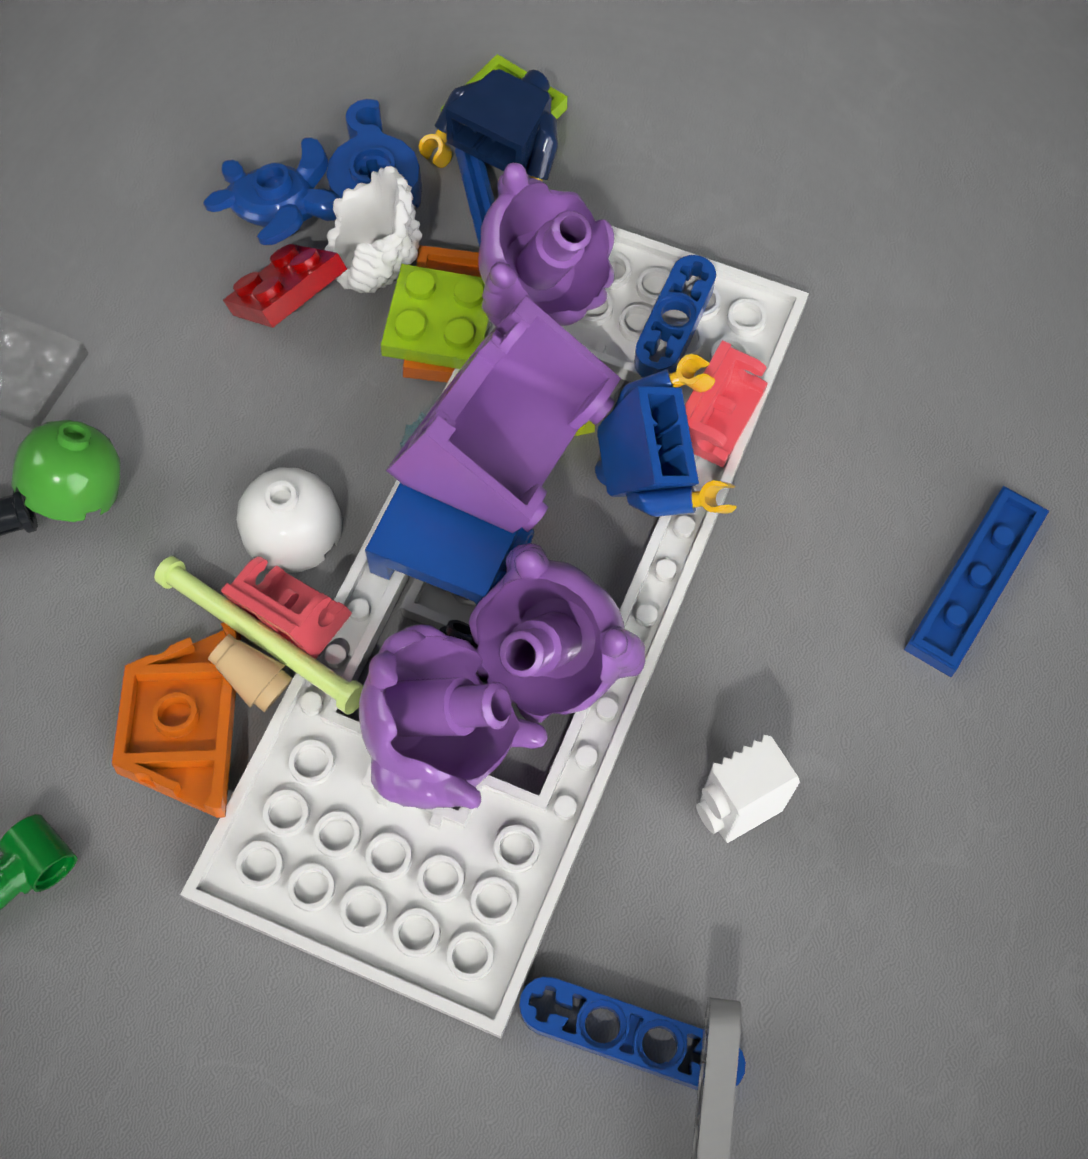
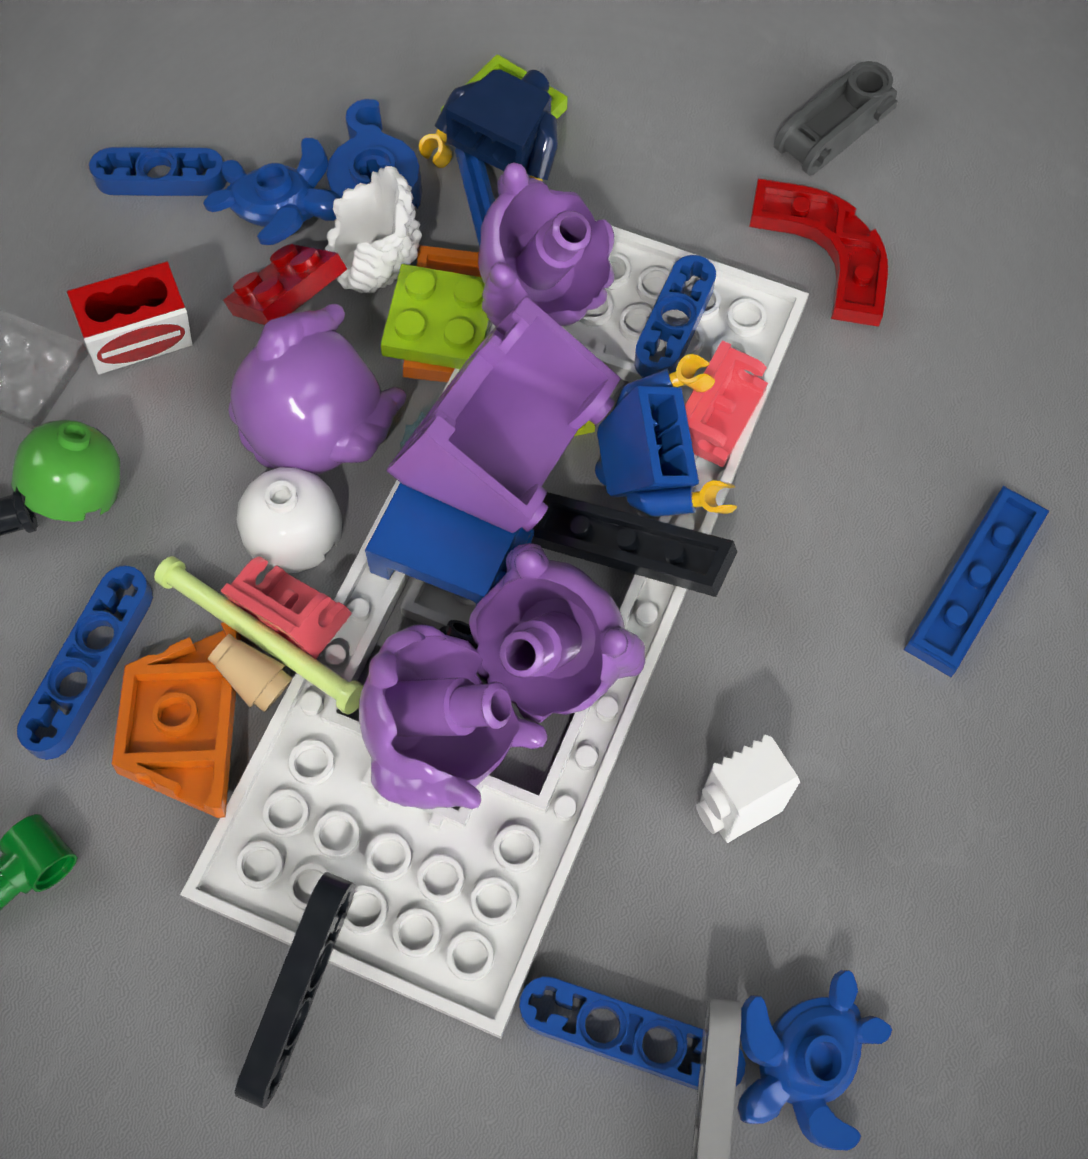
none -> blue beam [17,566,153,760]
none -> piece [67,261,192,375]
none -> blue beam [89,147,227,196]
none -> medium lavender piece [228,304,407,475]
none -> black beam [235,872,355,1108]
none -> black plate [531,492,737,597]
none -> blue animal [737,970,892,1151]
none -> red plate [749,178,888,327]
none -> dark grey piece [774,61,898,176]

